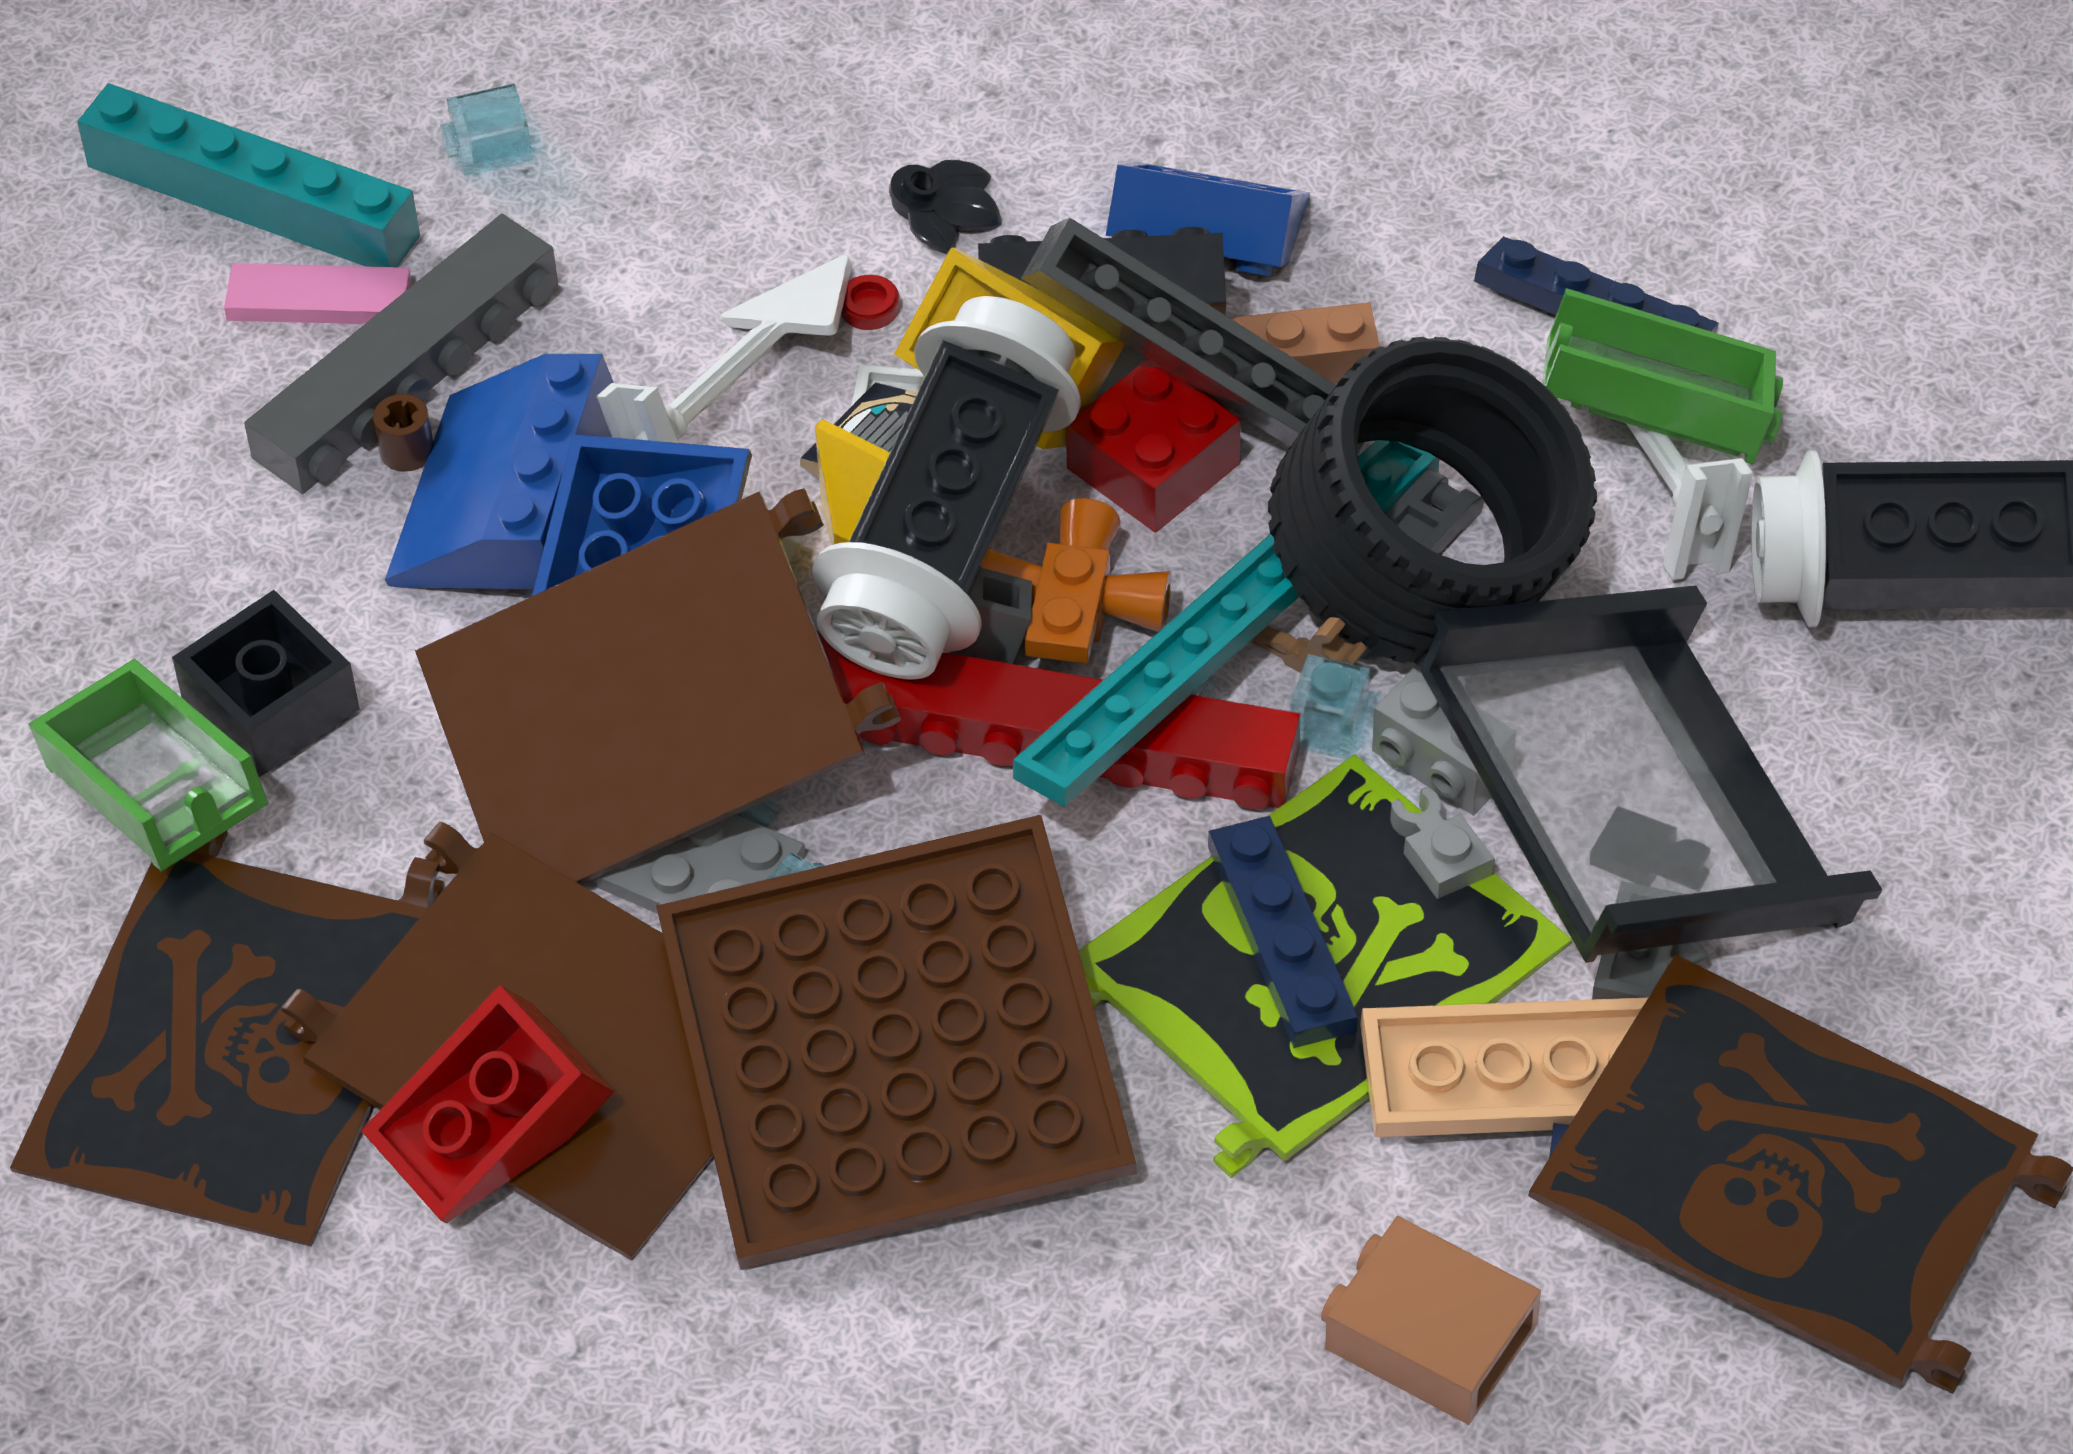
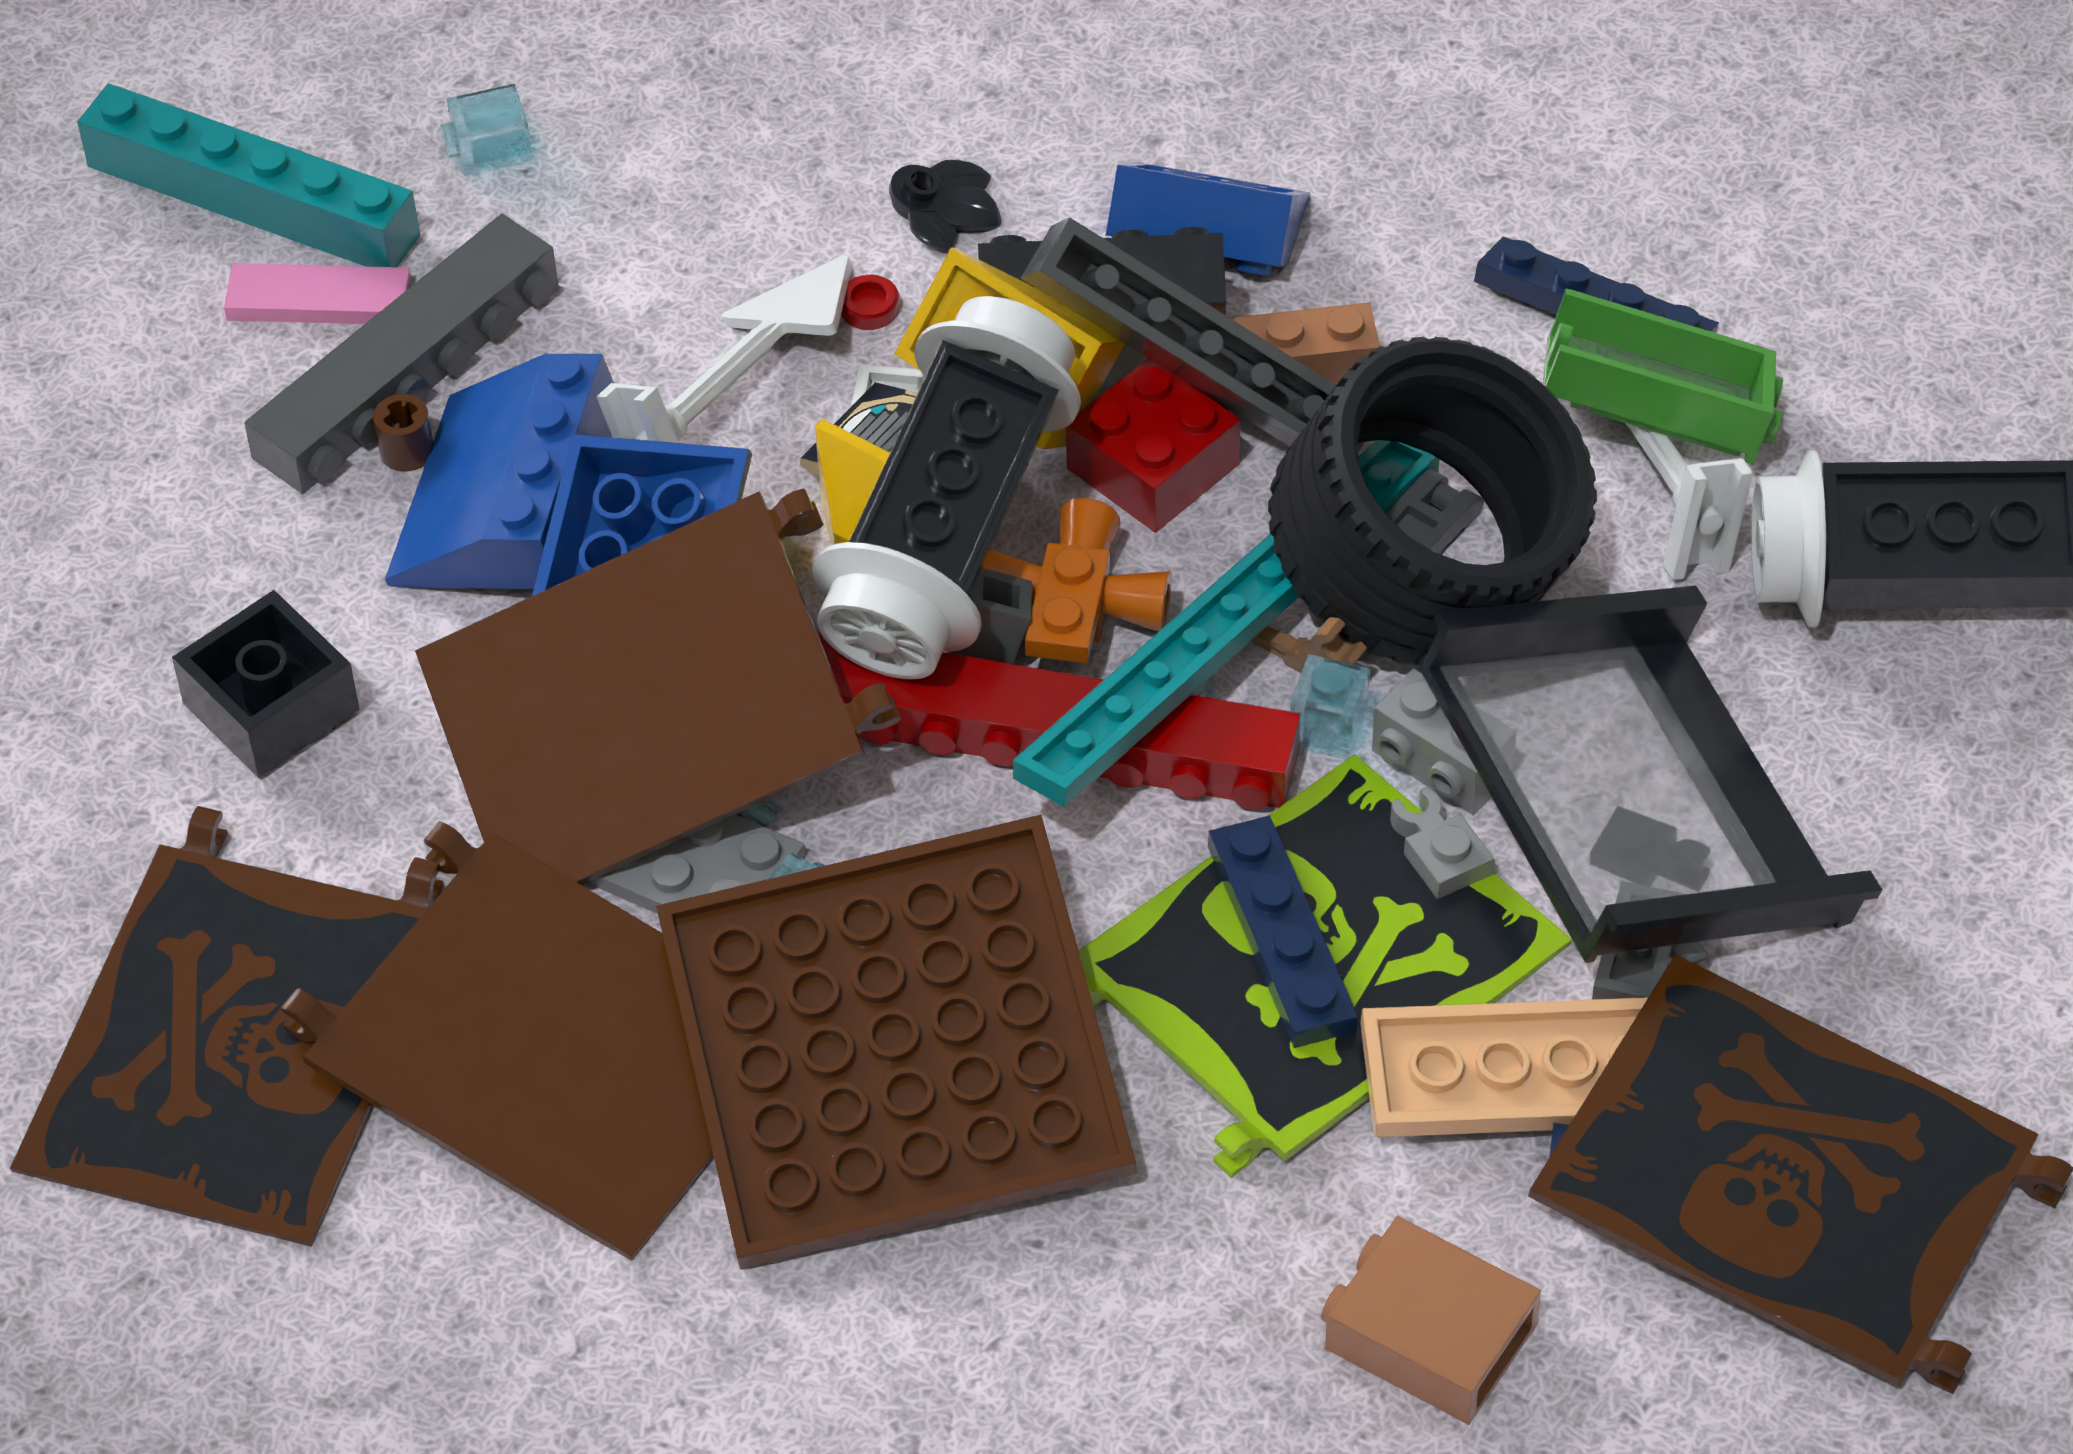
bright green door [28,658,269,871] -> none
red slope [361,985,614,1224] -> none

